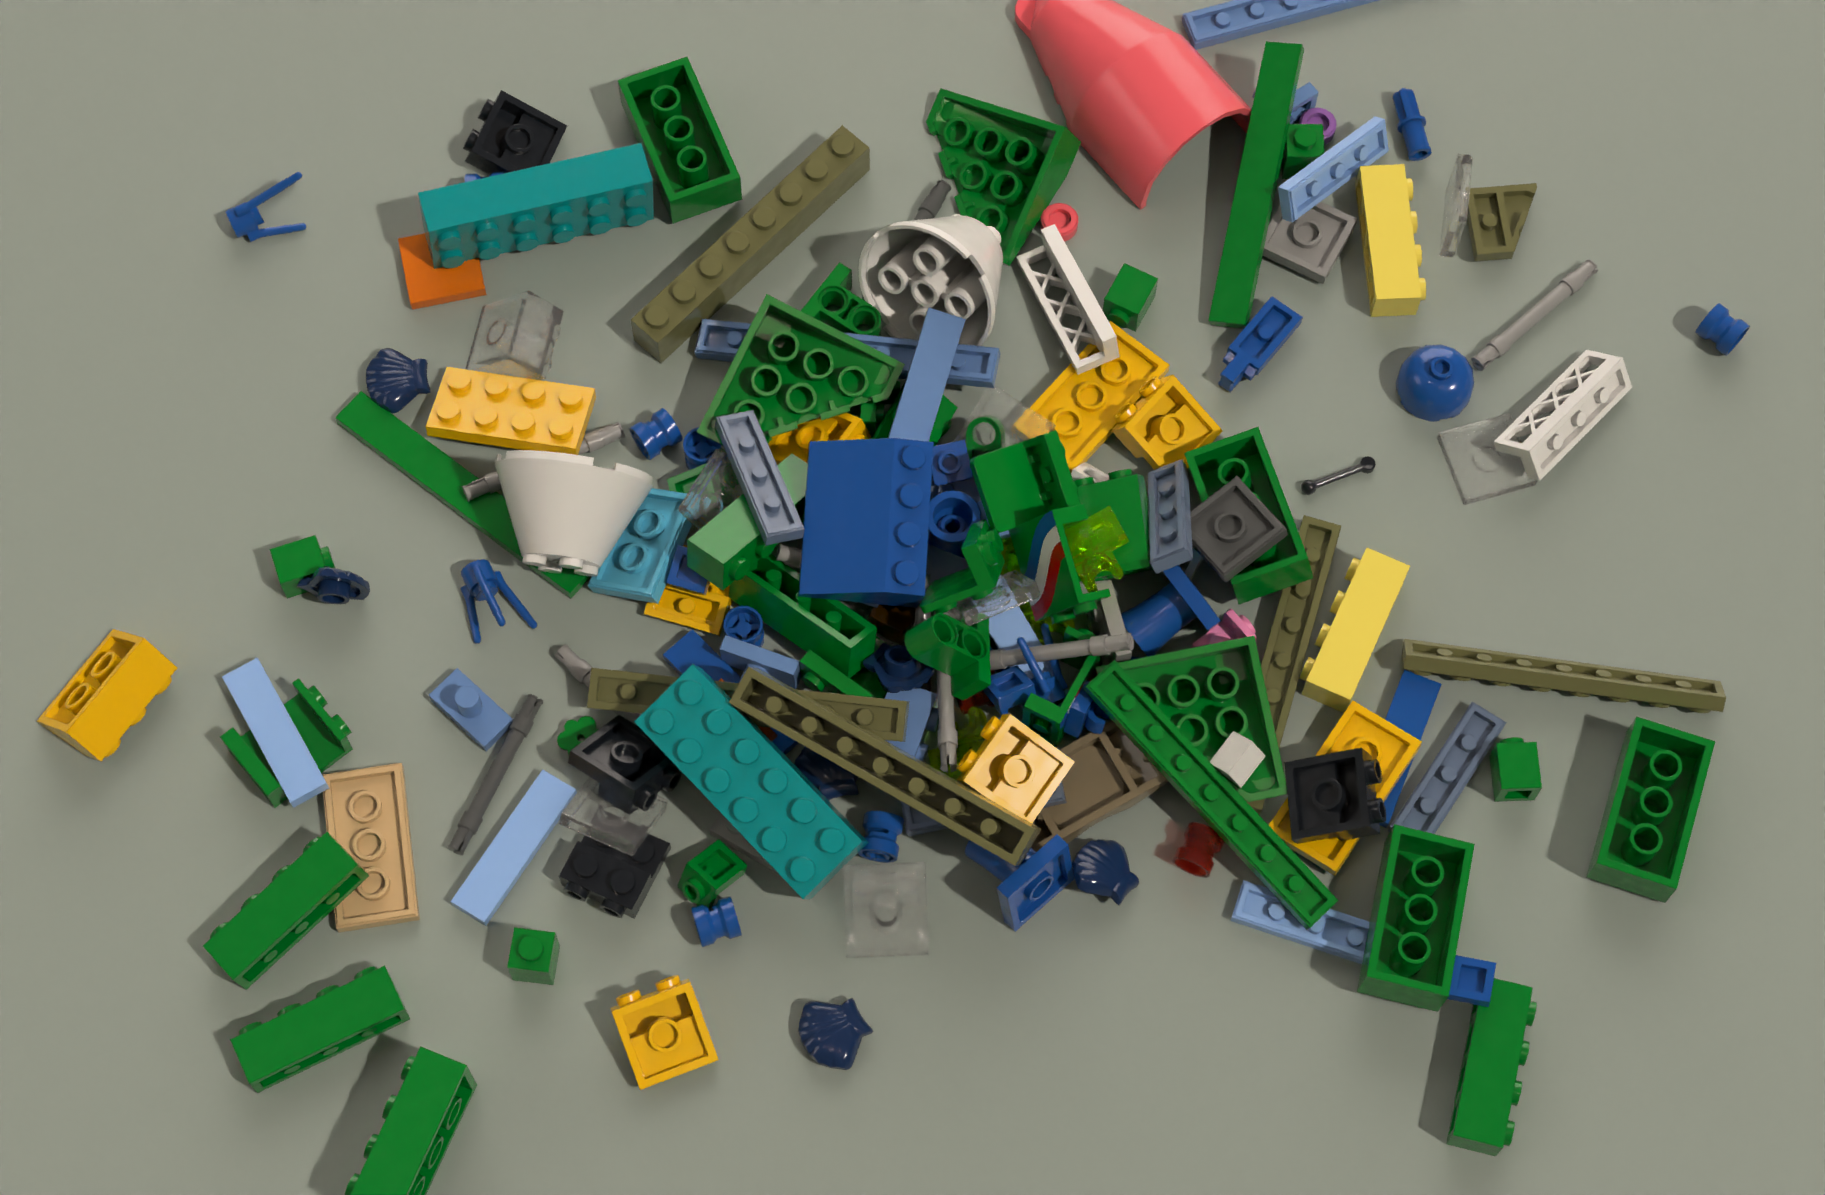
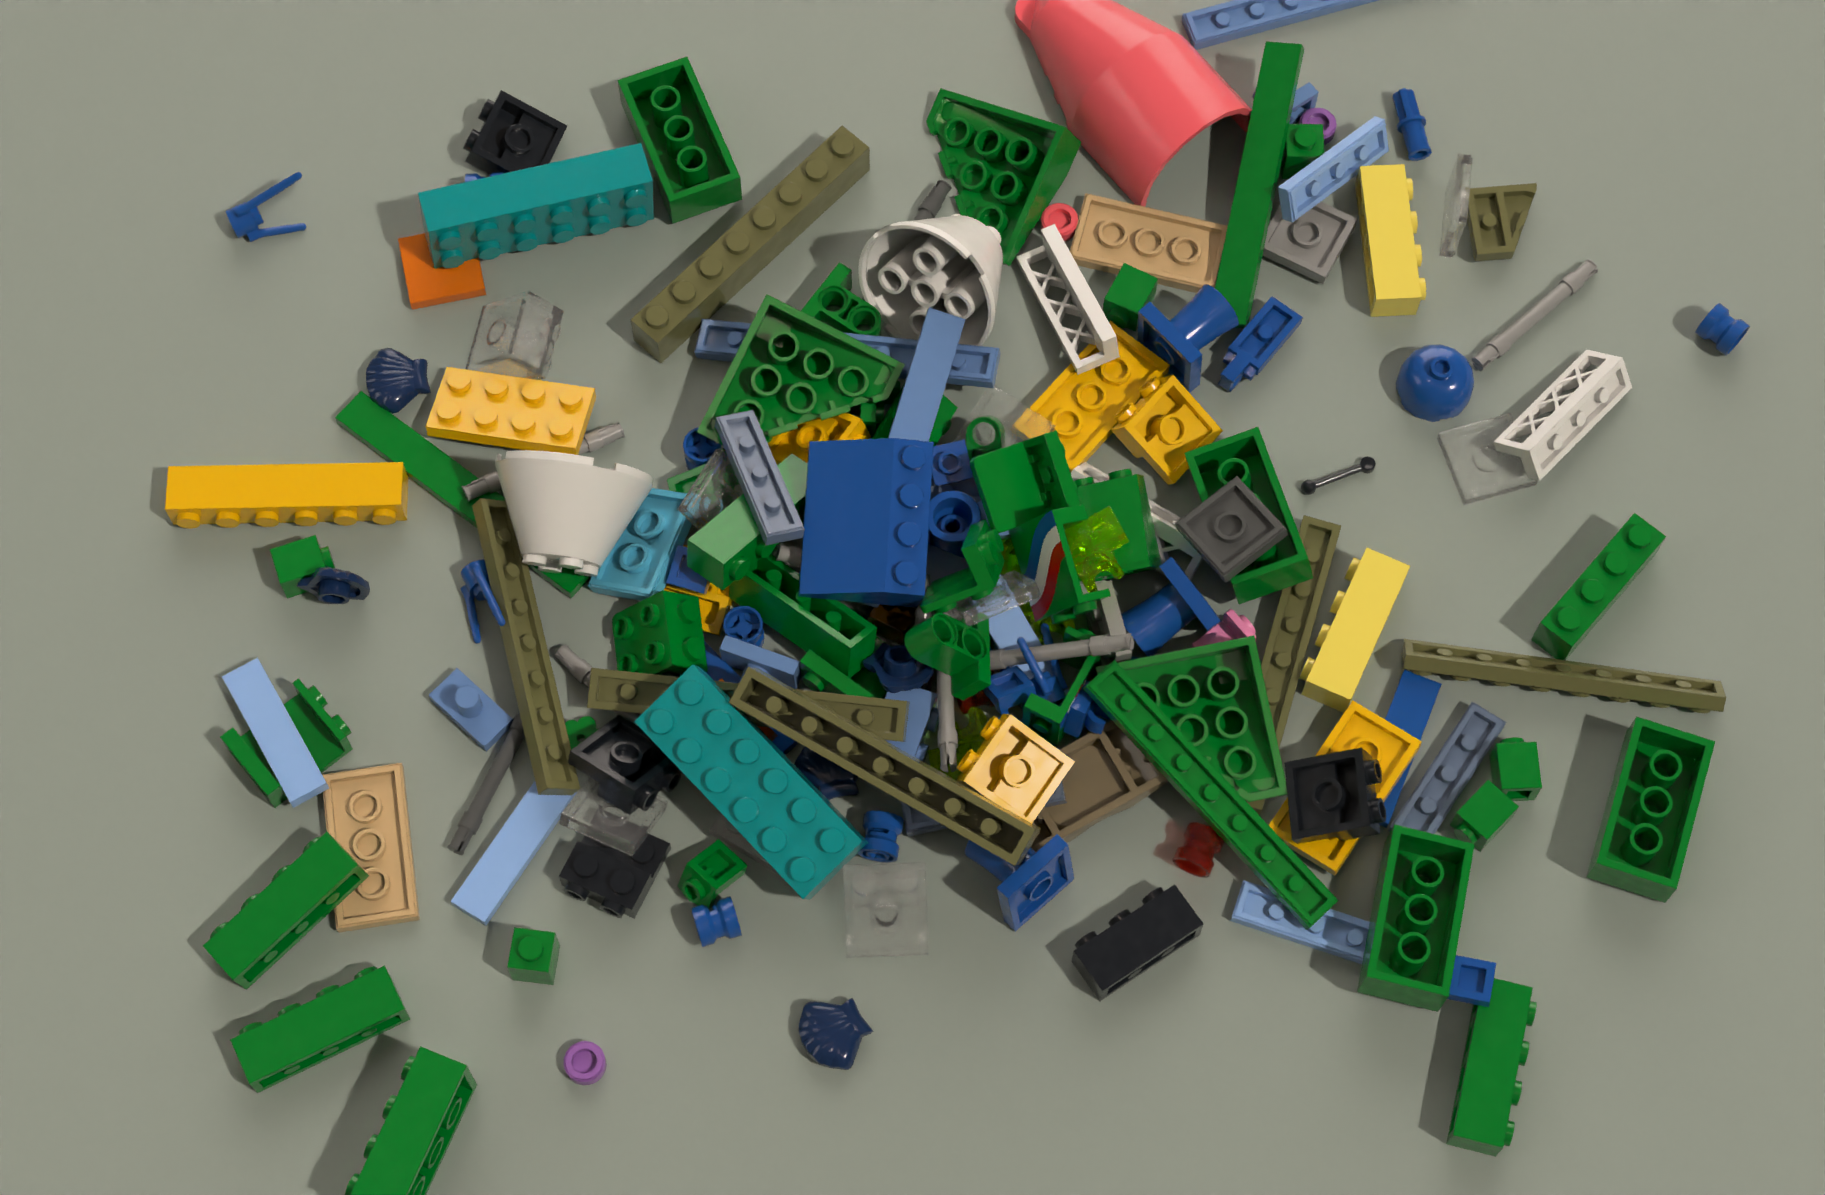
yellow slope [37,629,178,762] -> none
yellow plate [610,975,719,1090] -> none
blue wheel [629,408,683,460] -> none
dark blue animal [1072,839,1139,905] -> none
sand blue tile [1147,459,1193,574] -> none
white slope [1210,731,1265,788] -> none
none -> yellow brick [165,462,409,529]
none -> olive plate [472,498,580,795]
none -> medium lavender tile [564,1041,607,1085]
none -> green bracket [612,590,708,675]
none -> tan tile [1070,193,1228,293]
none -> black brick [1071,884,1204,1001]
none -> blue plant [1137,284,1239,393]
none -> green brick [1450,780,1519,852]
none -> green brick [1531,513,1666,660]

